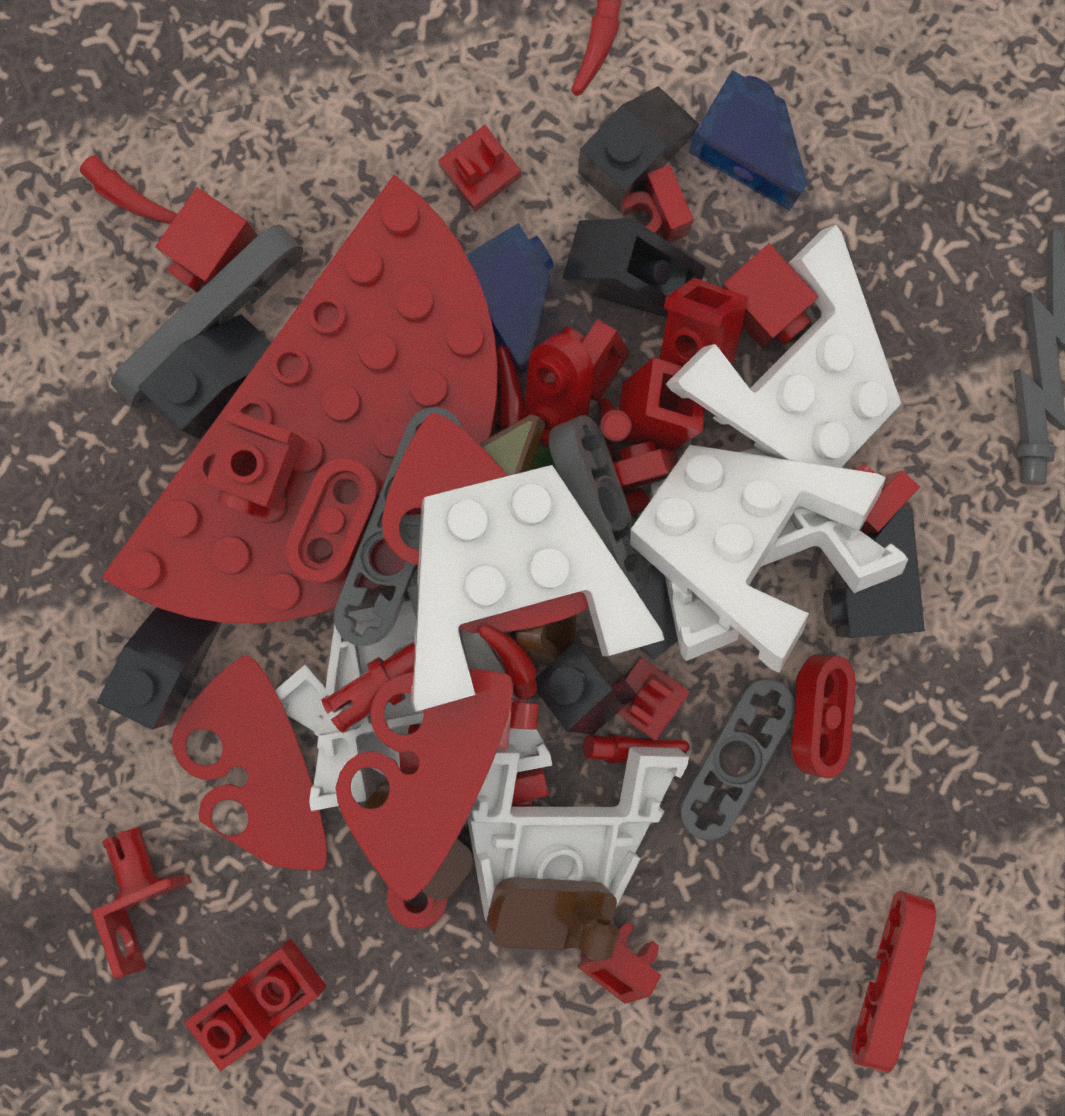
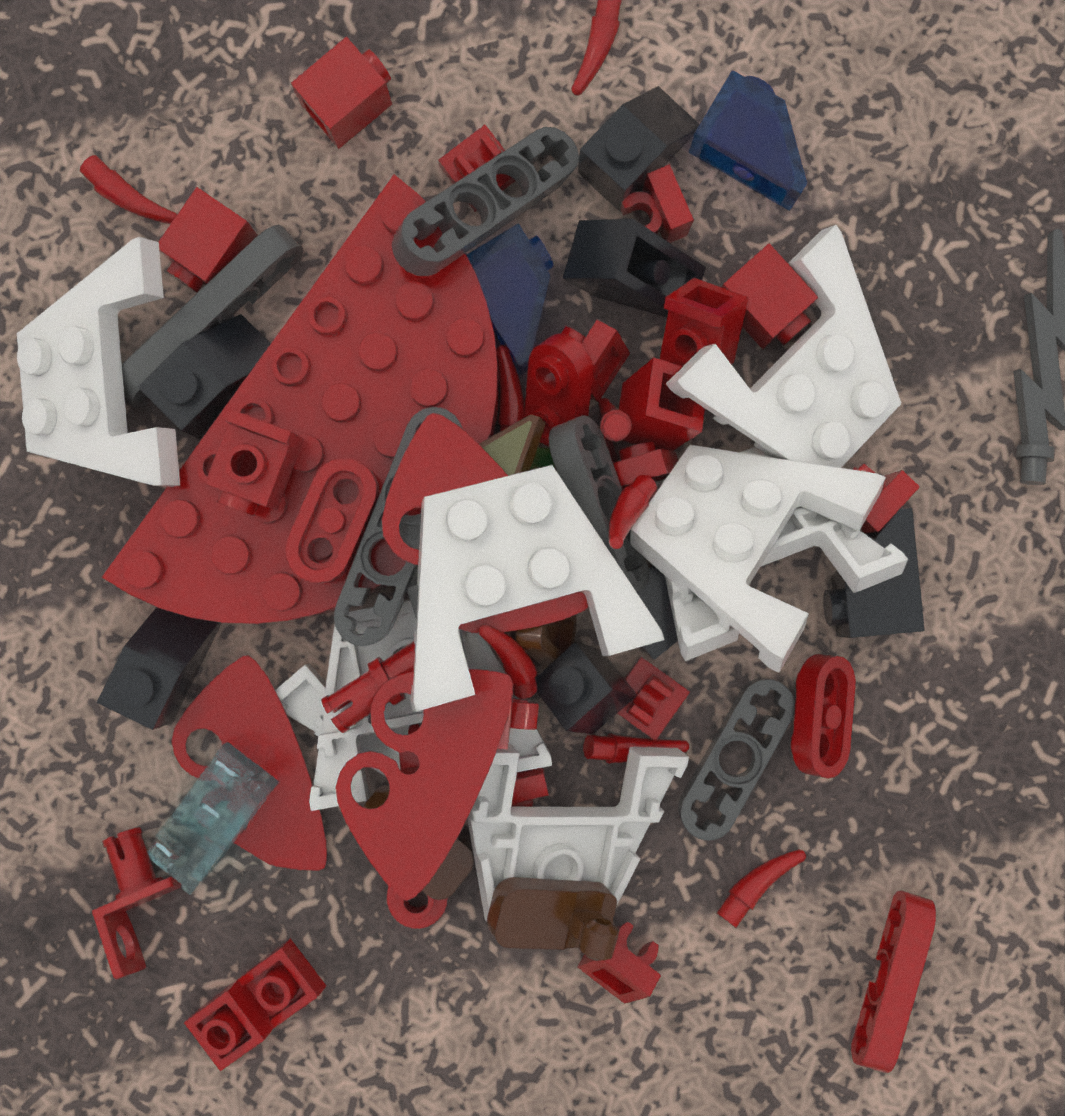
none -> white wing [17,237,180,487]
none -> clear light blue hinge [147,742,279,895]
none -> red brick [291,36,392,149]
none -> dark grey beam [392,127,579,276]
none -> red helmet [609,475,657,549]
none -> red helmet [717,849,806,928]

